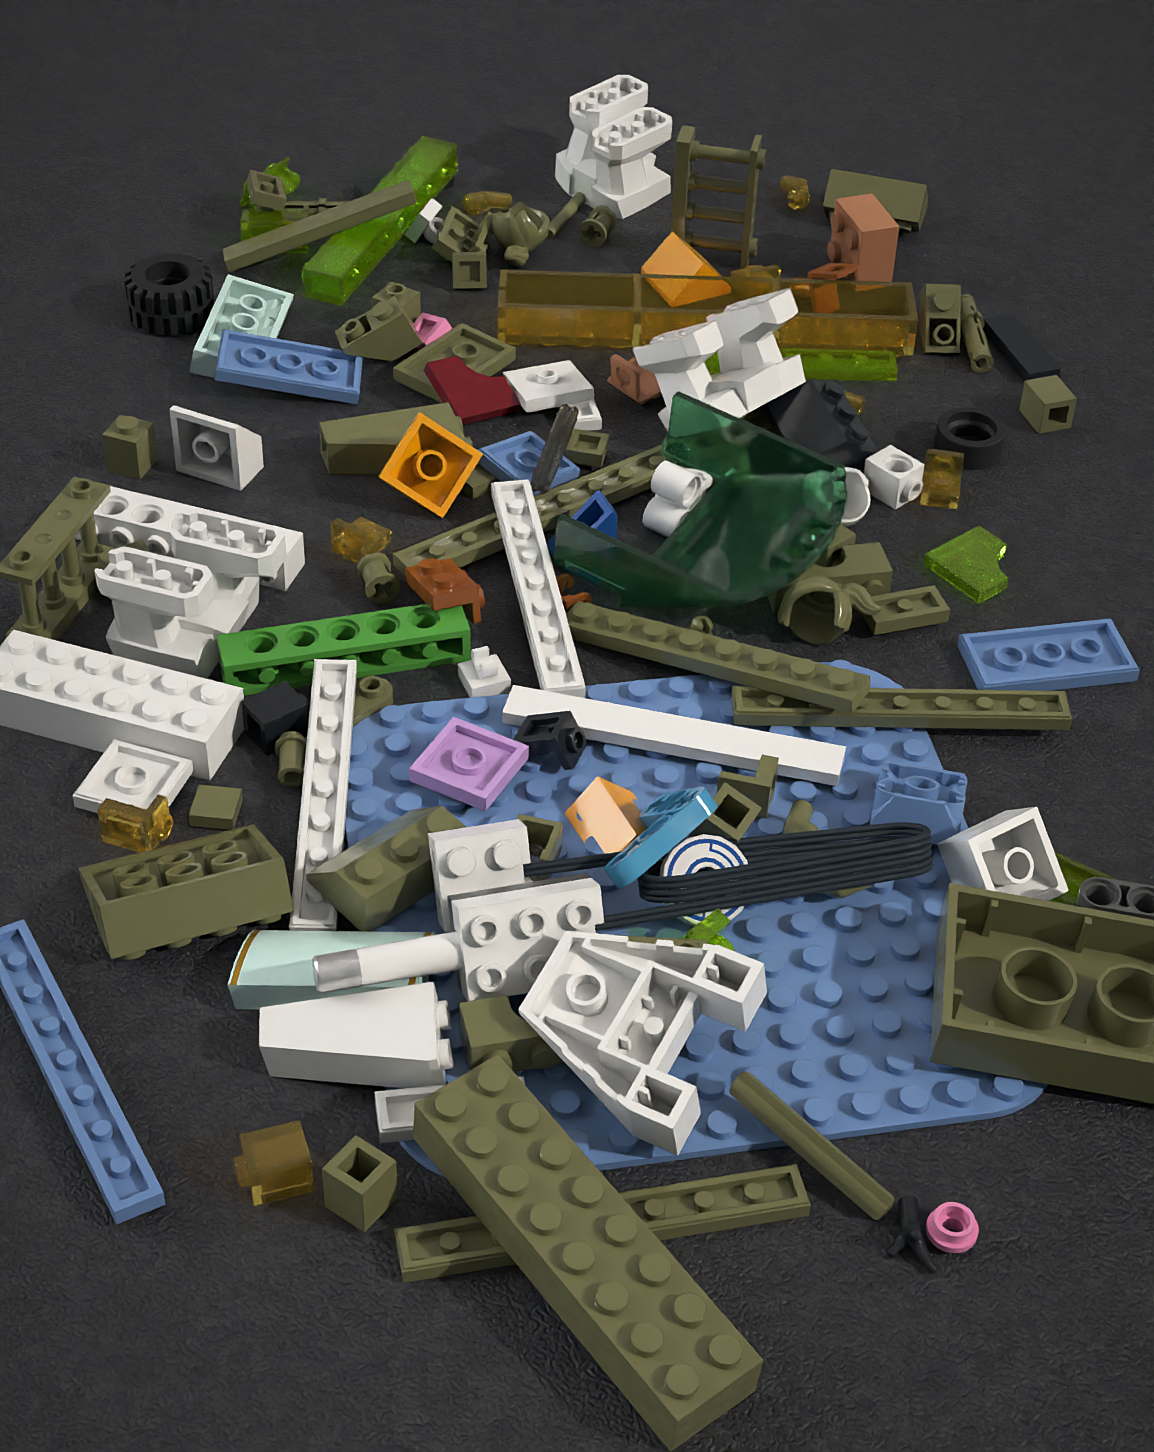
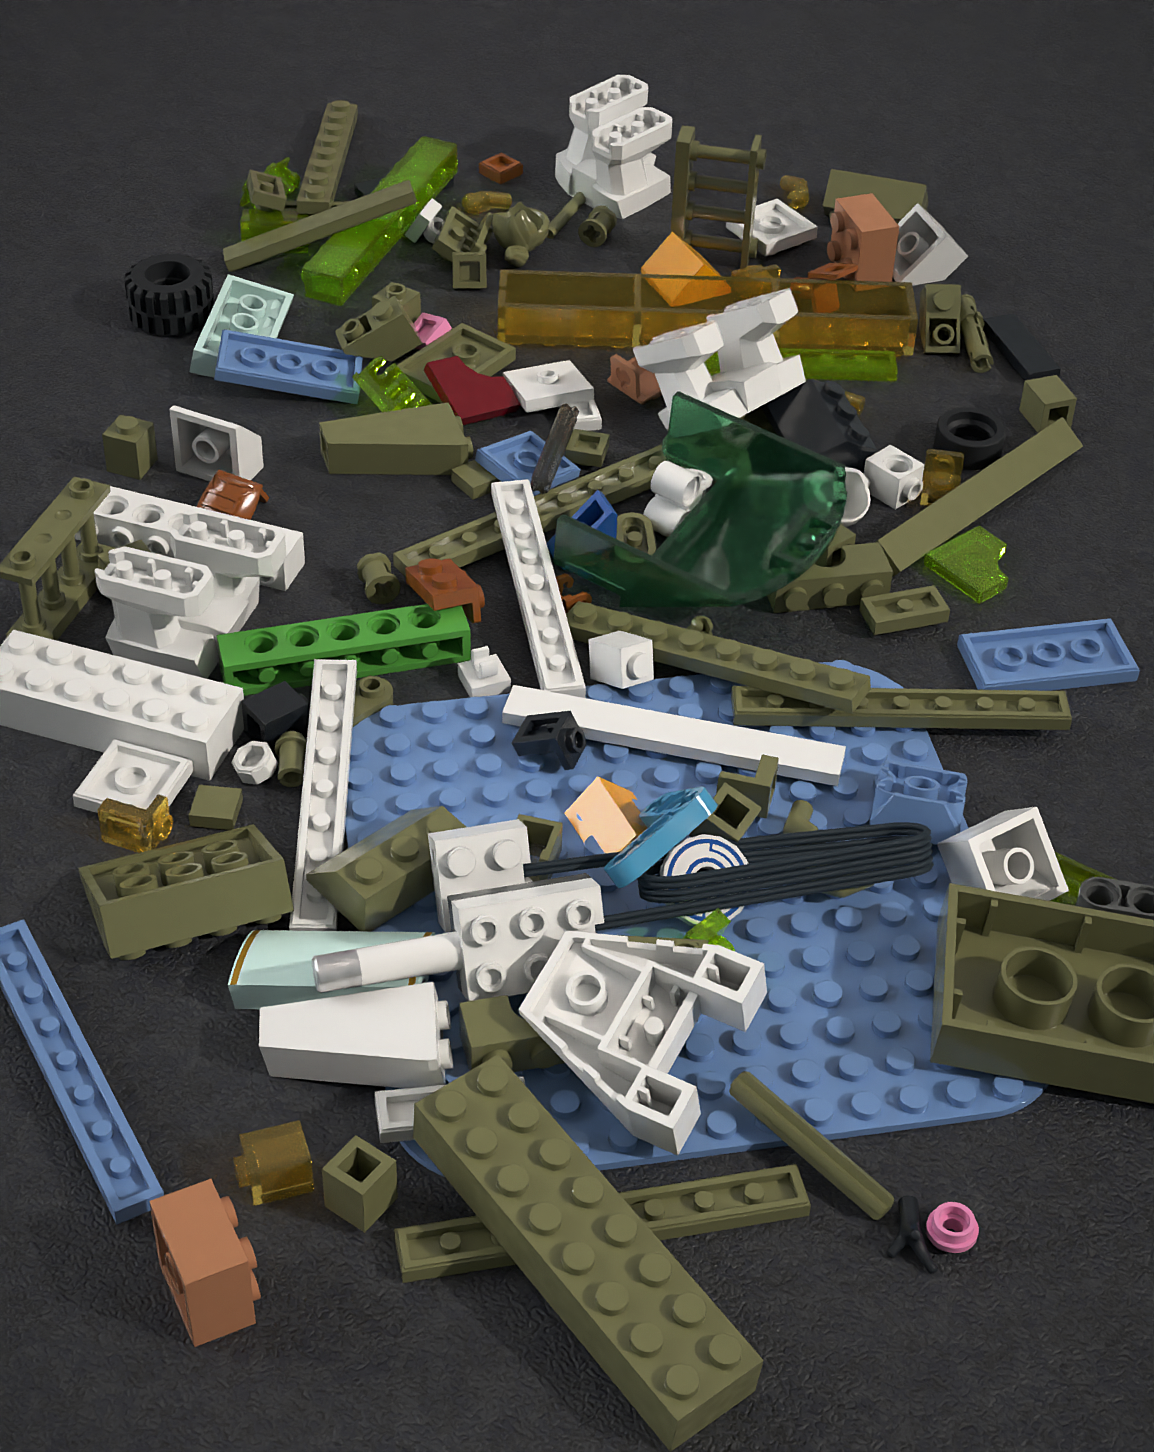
clear yellow bracket [331,516,391,563] -> none
light orange slope [378,412,483,518] -> none
lavender plate [409,717,529,811] -> none
olive hair [778,576,881,645] -> none
none -> nougat brick [149,1179,261,1347]
none -> dark orange piece [196,469,269,520]
none -> white tile [232,741,278,785]
none -> olive plate [296,100,358,214]
none -> clear neon green hinge [352,356,432,412]
none -> dark orange tile [479,152,523,185]
none -> white brick [588,631,654,689]
none -> olive plate [615,512,656,574]
none -> white plate [726,199,818,256]
none -> olive tile [876,417,1083,577]
none -> white slope [893,203,968,288]

